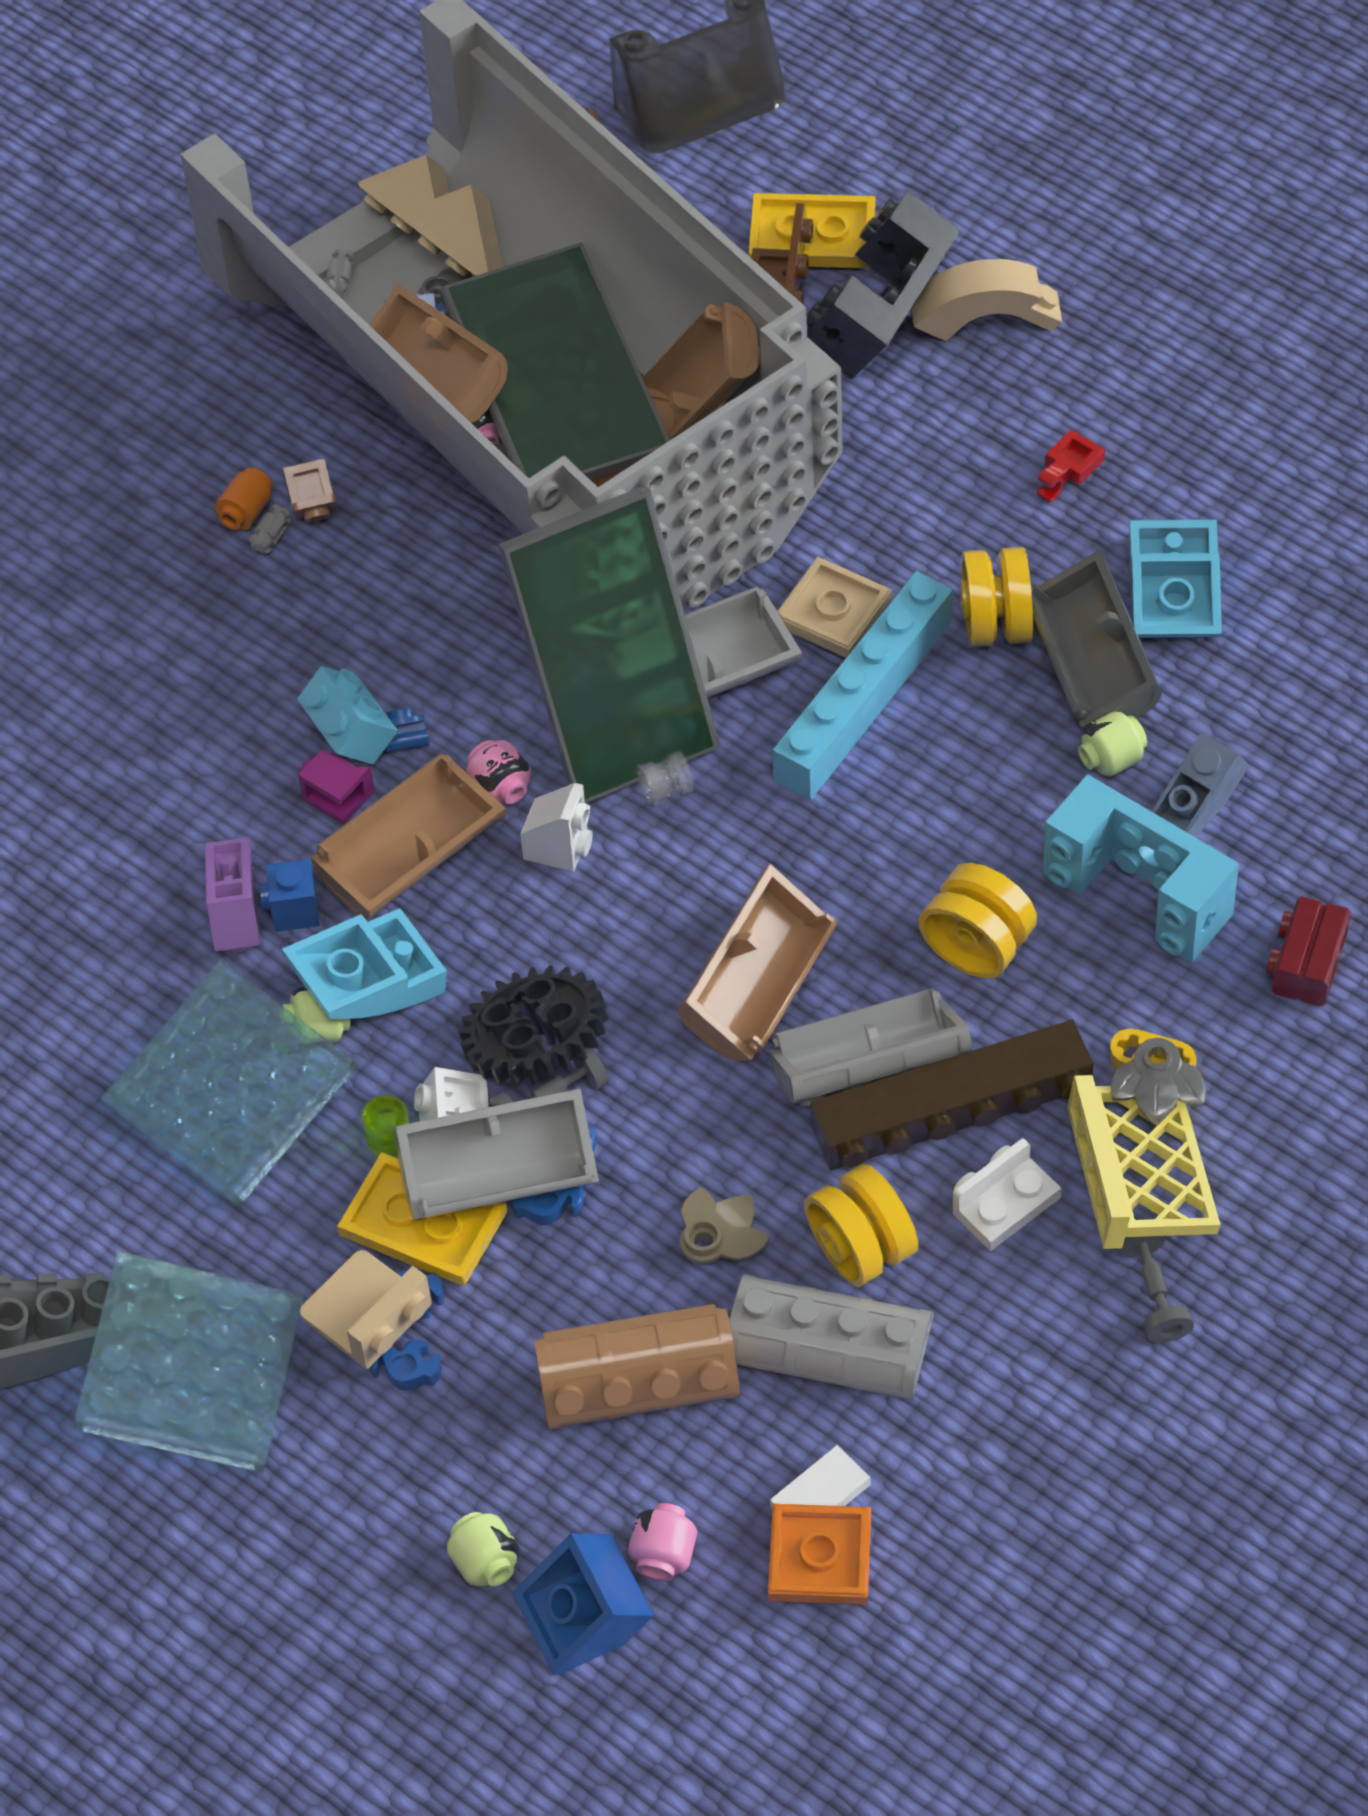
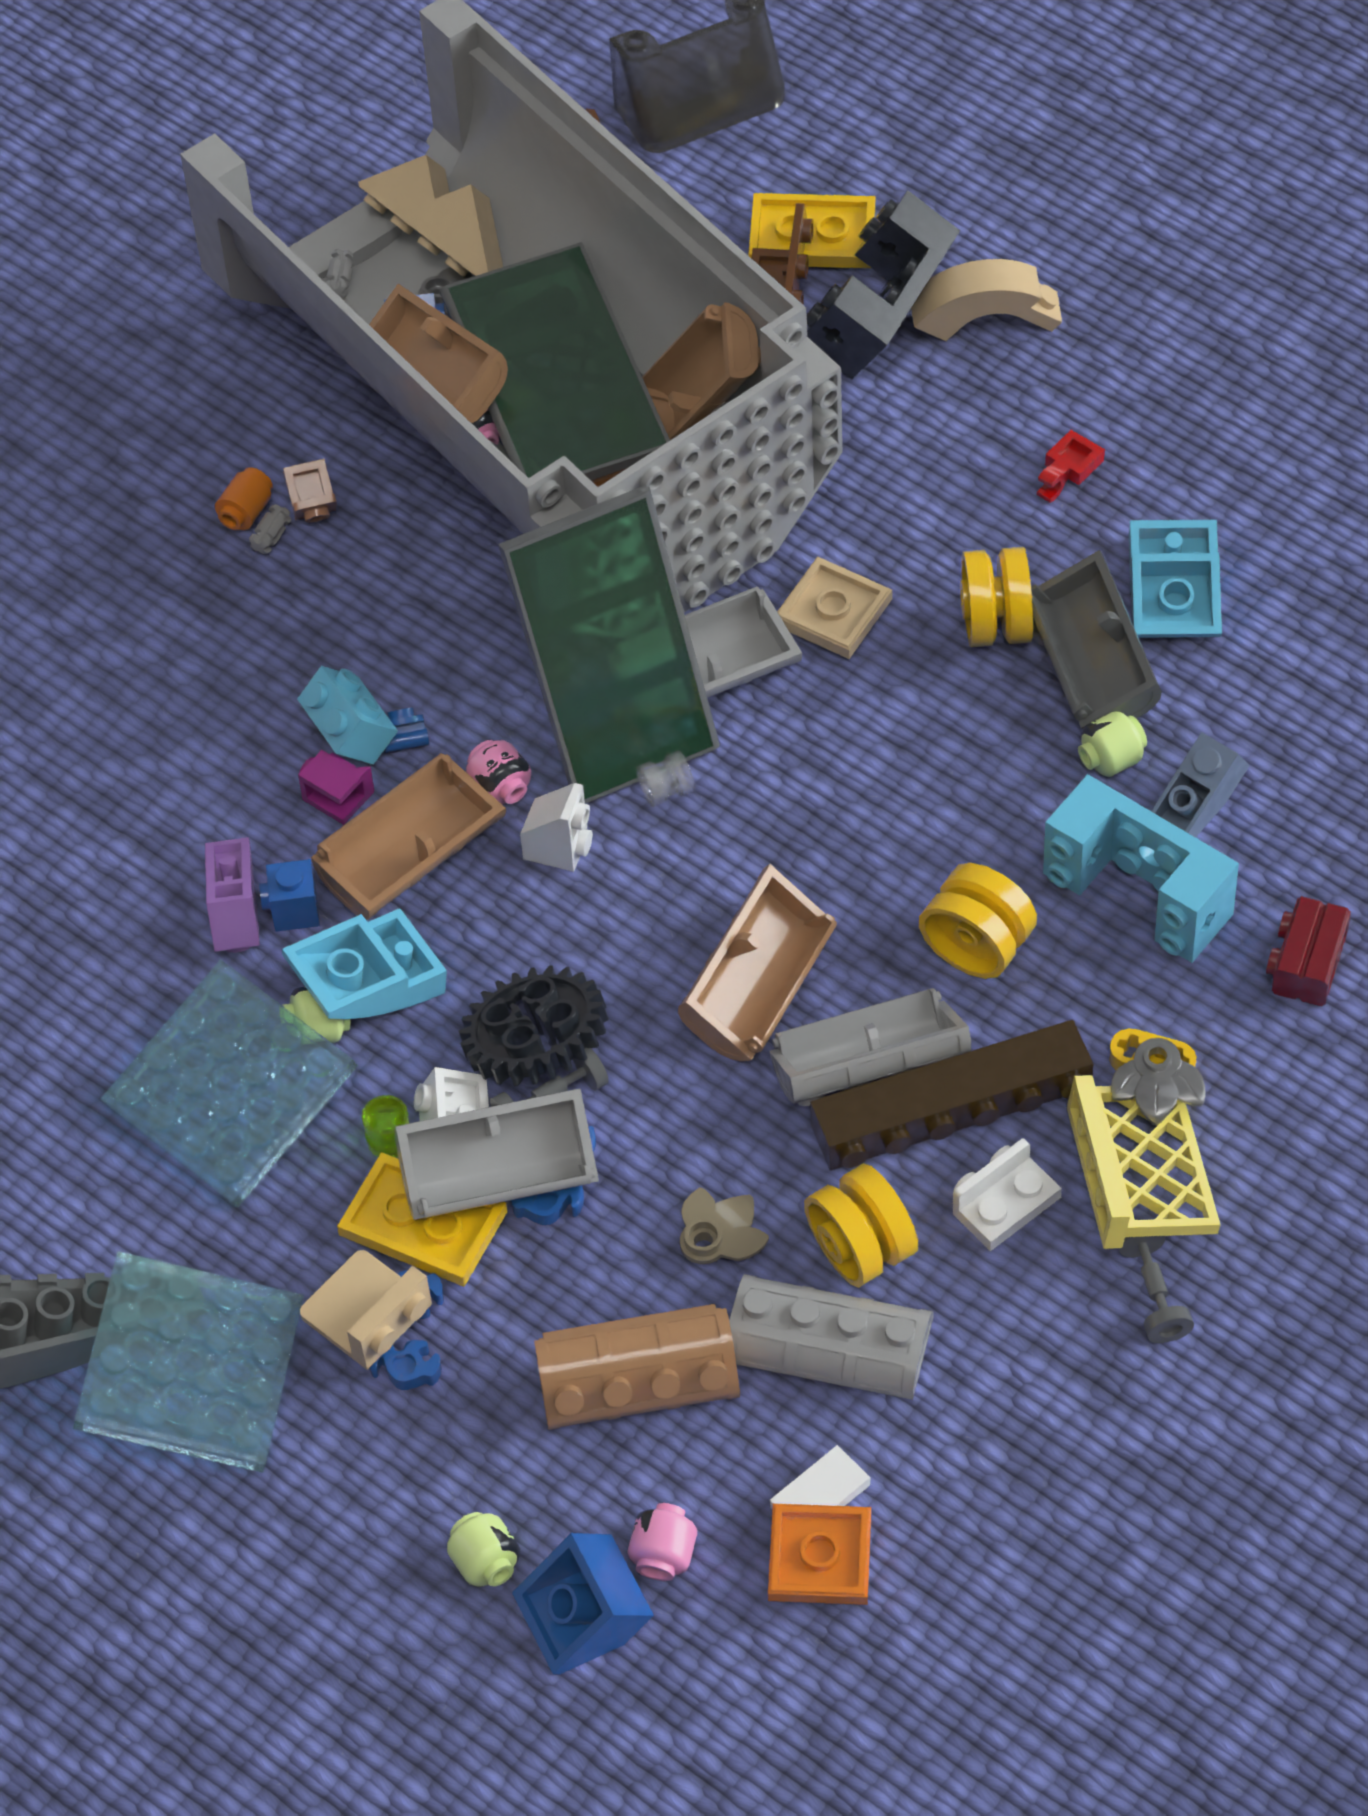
medium azure brick [772,571,953,800] -> none

